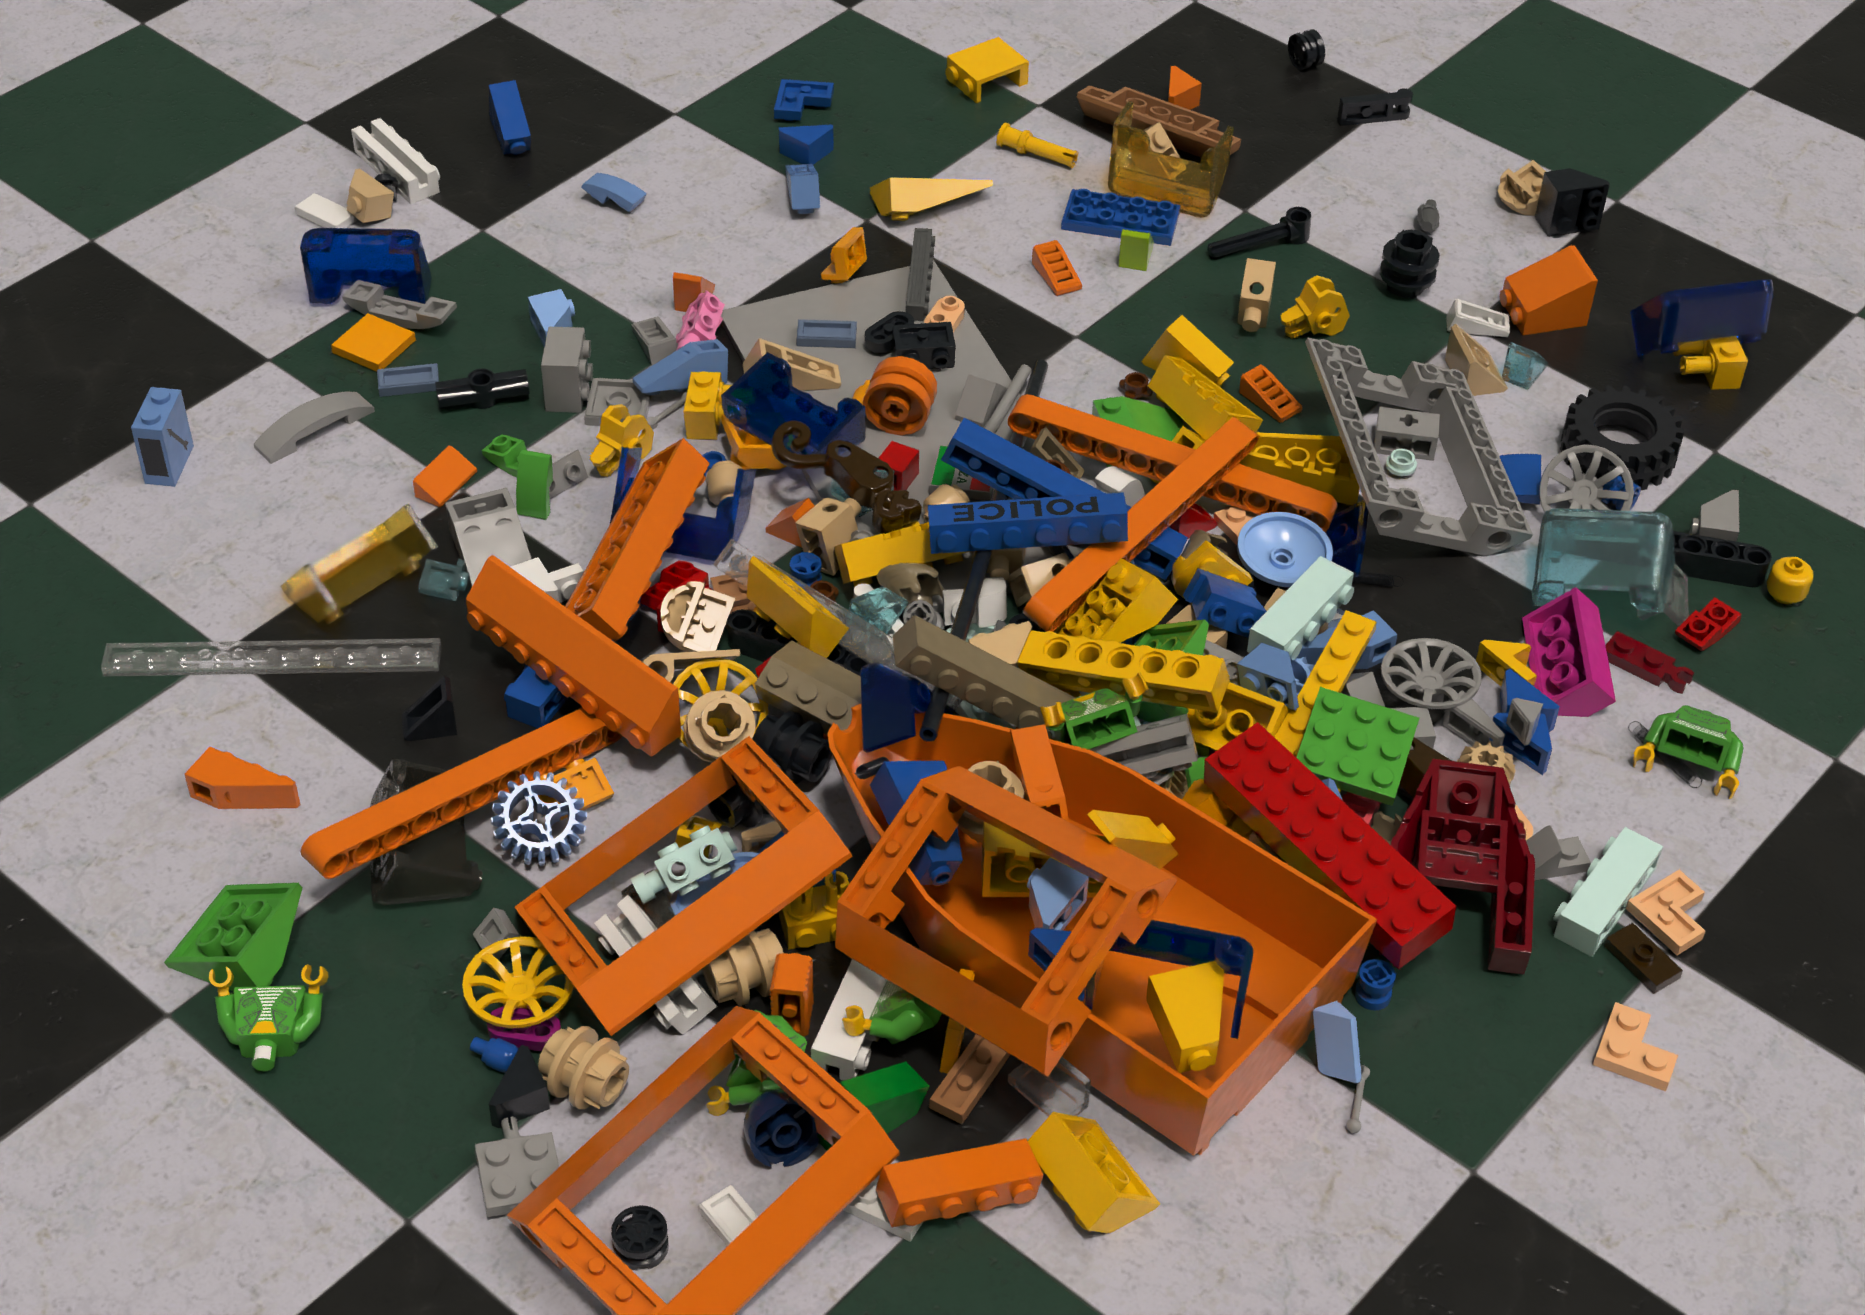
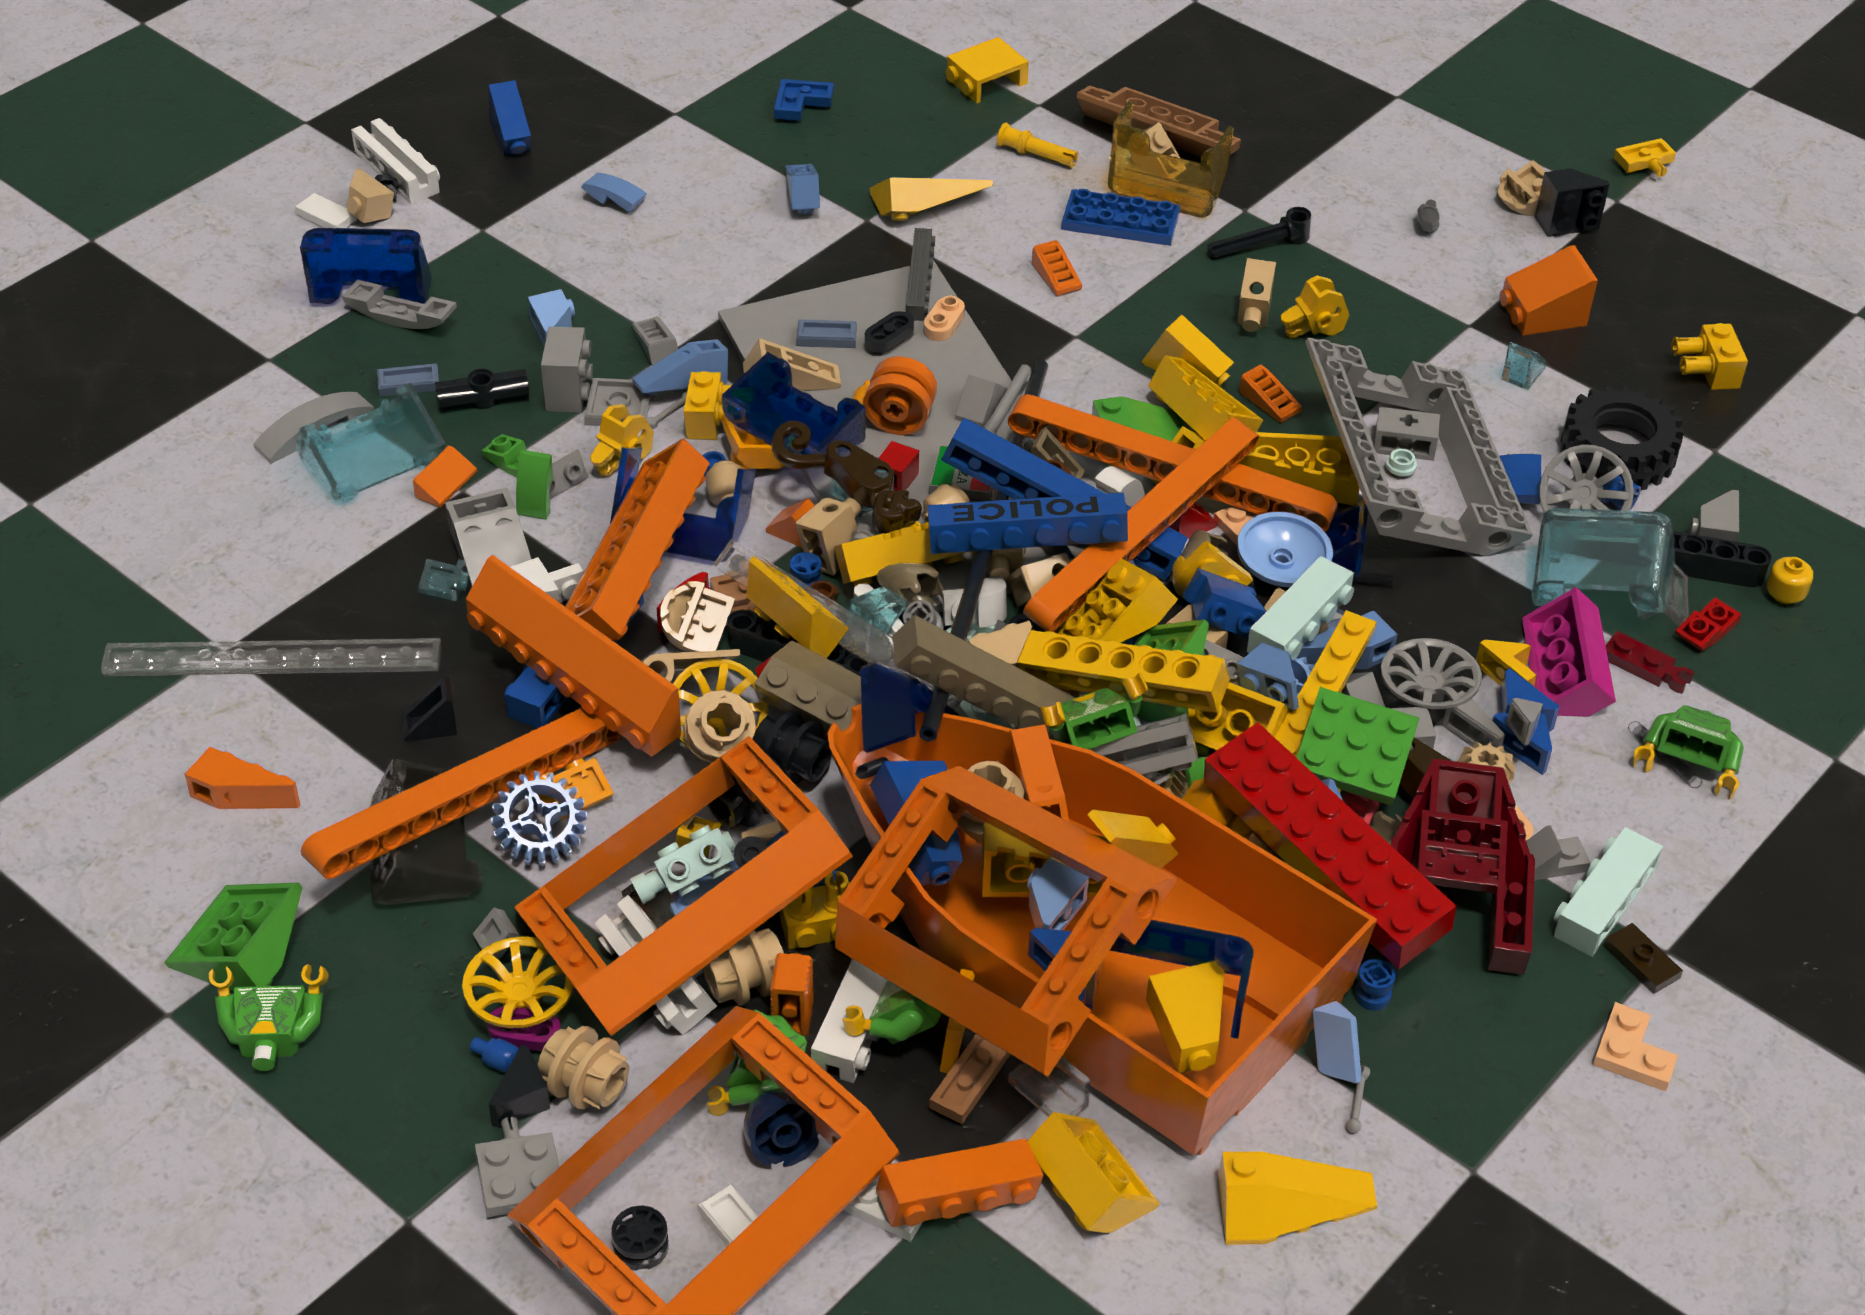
medium blue brick [131,387,194,487] -> none
clear yellow windscreen [280,503,438,625] -> none
light orange tile [331,313,416,372] -> none
red slope [640,560,705,611] -> none
orange slope [673,272,715,312] -> none
bright pink brick [676,291,725,350] -> none
blue slope [779,124,834,165] -> none
green slope [817,1062,930,1151] -> none
light orange bracket [821,227,867,283] -> none
black bracket [892,322,956,369] -> none
lime slope [1118,229,1154,271] -> none
reddish brown plate [1119,372,1153,399] -> none
orange slope [1168,66,1202,110] -> none
black wheel [1288,29,1325,70] -> none
black plate [1337,88,1413,126] -> none
black piece [1379,230,1440,298] -> none
tan slope [1445,324,1508,396] -> none
white slope [1447,299,1510,337] -> none
light nougat plate [1626,869,1706,955] -> none
clear blue windscreen [1630,279,1774,356] -> none
none -> clear light blue windscreen [295,383,446,502]
none -> black plate [734,836,768,868]
none -> yellow wedge [1218,1151,1377,1245]
none -> yellow plate [1613,138,1676,177]

